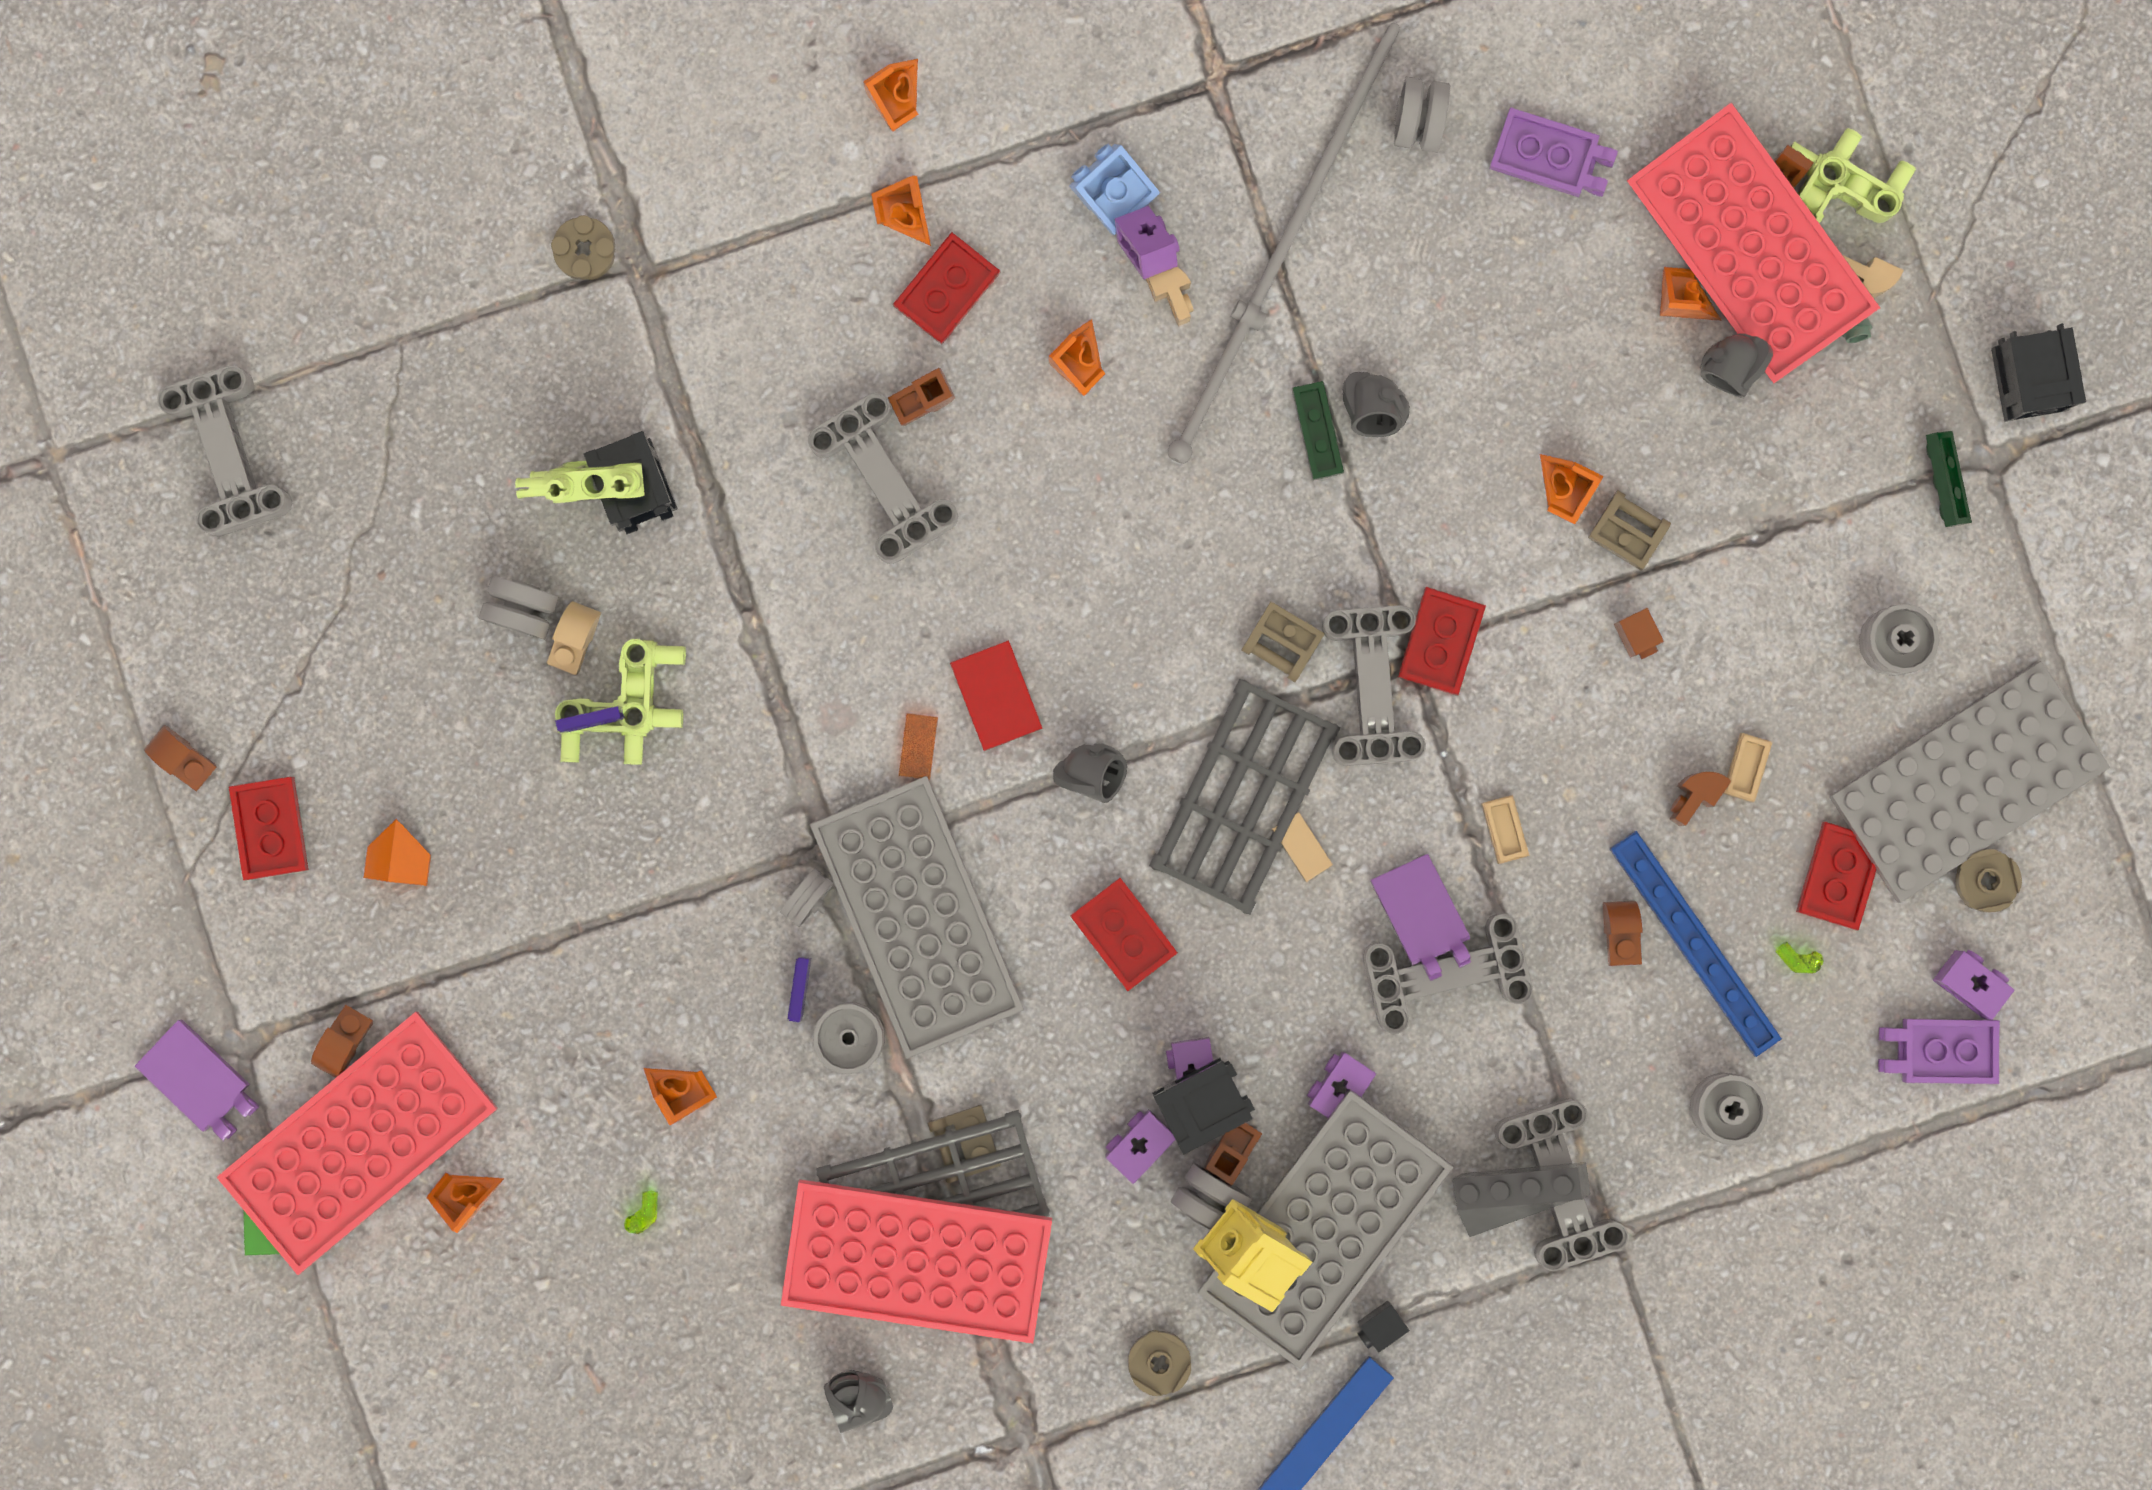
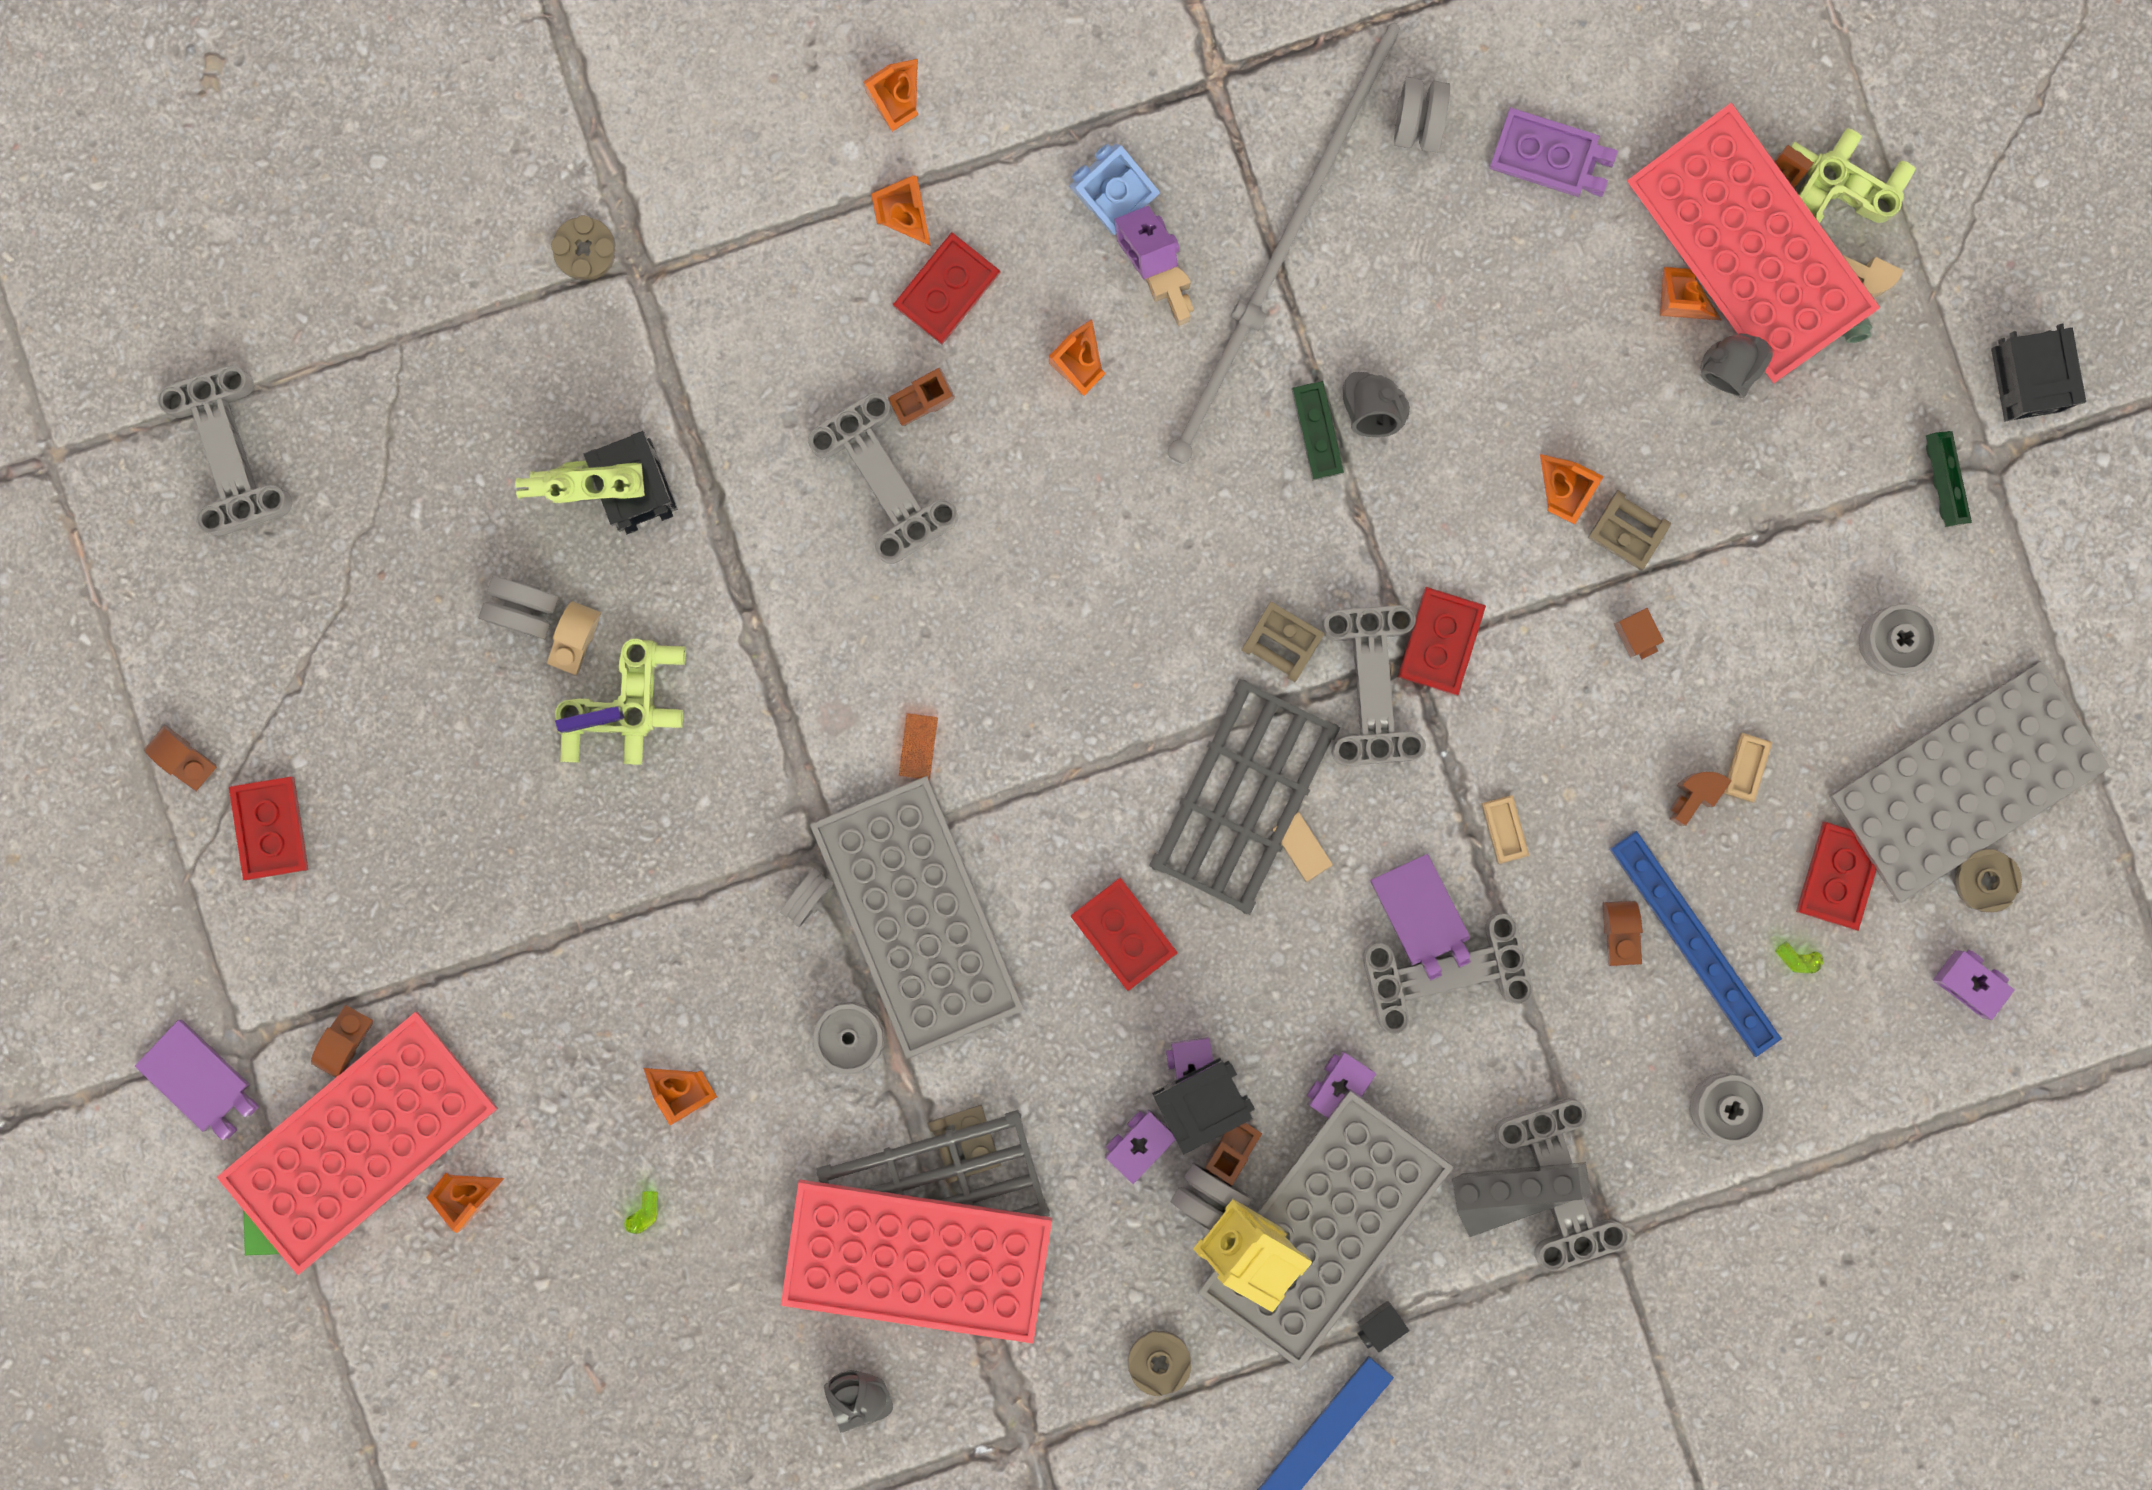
orange slope [363,819,431,886] -> none
dark purple tile [787,957,812,1022] -> none
red tile [950,640,1043,751] -> none
dark grey helmet [1053,743,1128,803] -> none
medium lavender tile [1878,1019,2000,1084] -> none

